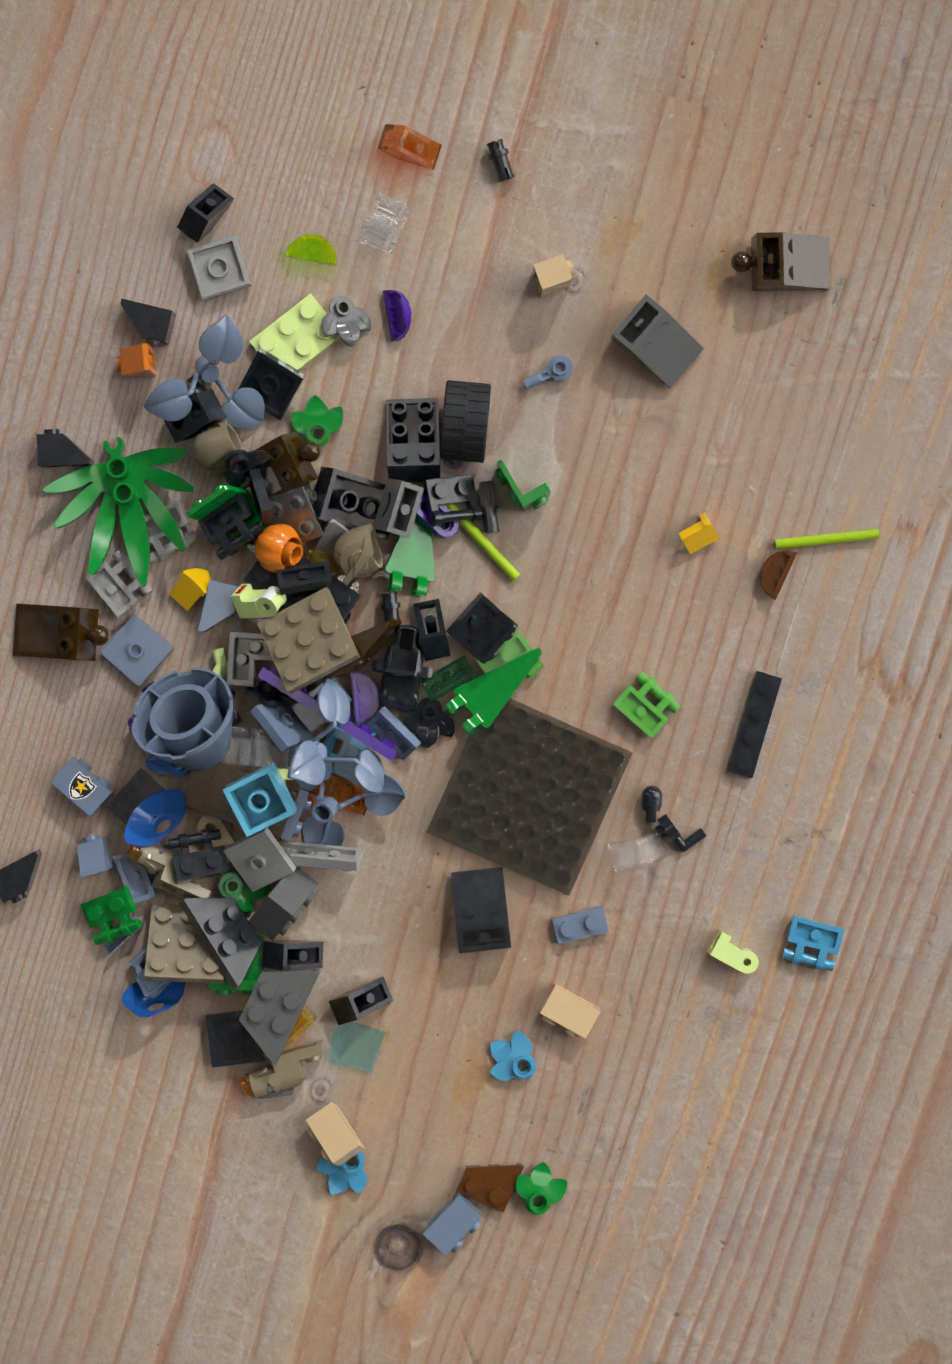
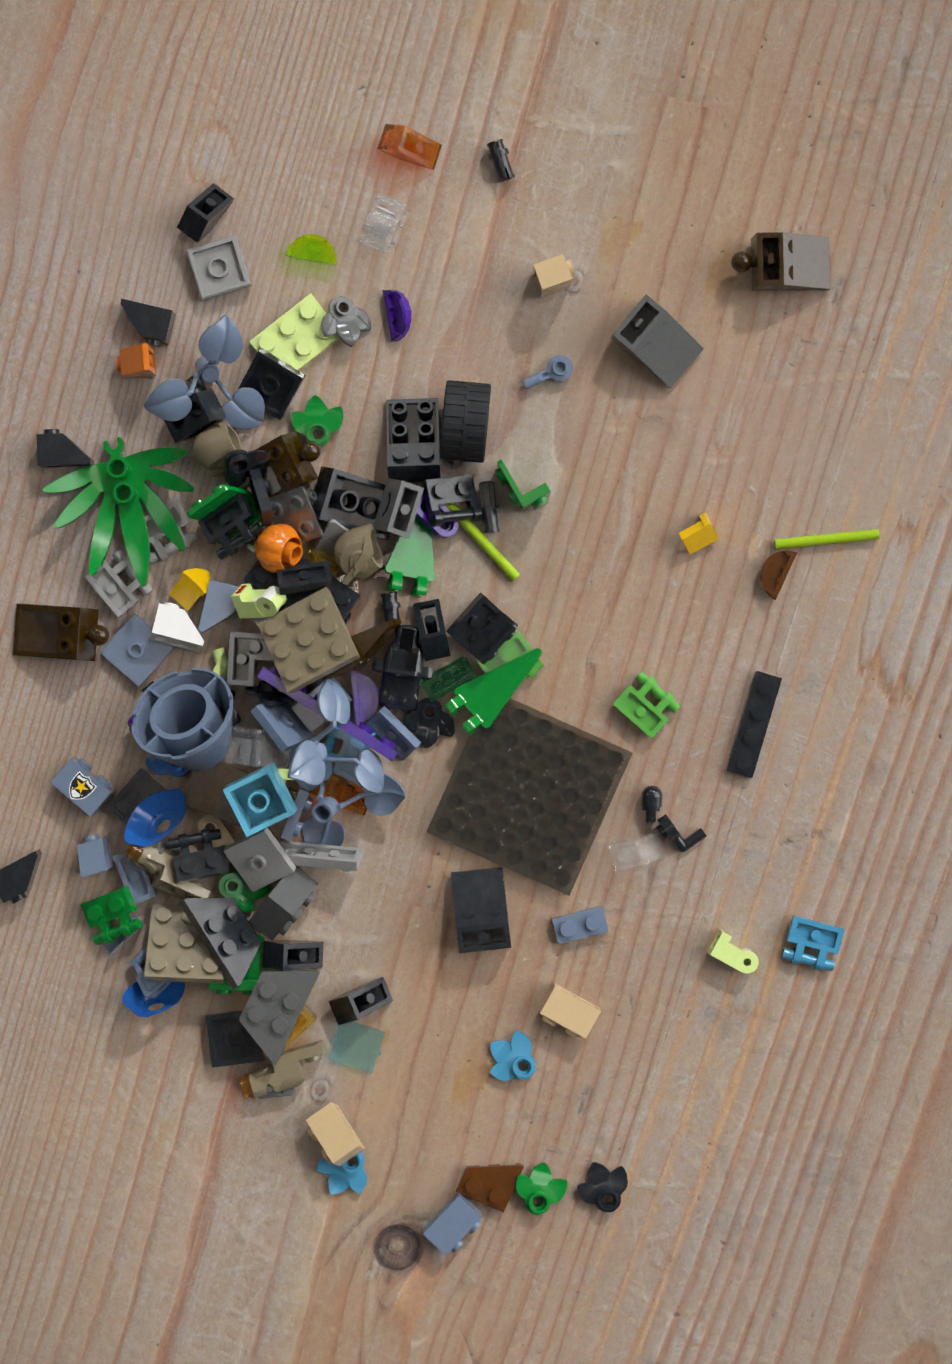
none -> white slope [149,603,204,653]
none -> black plate [577,1162,628,1212]

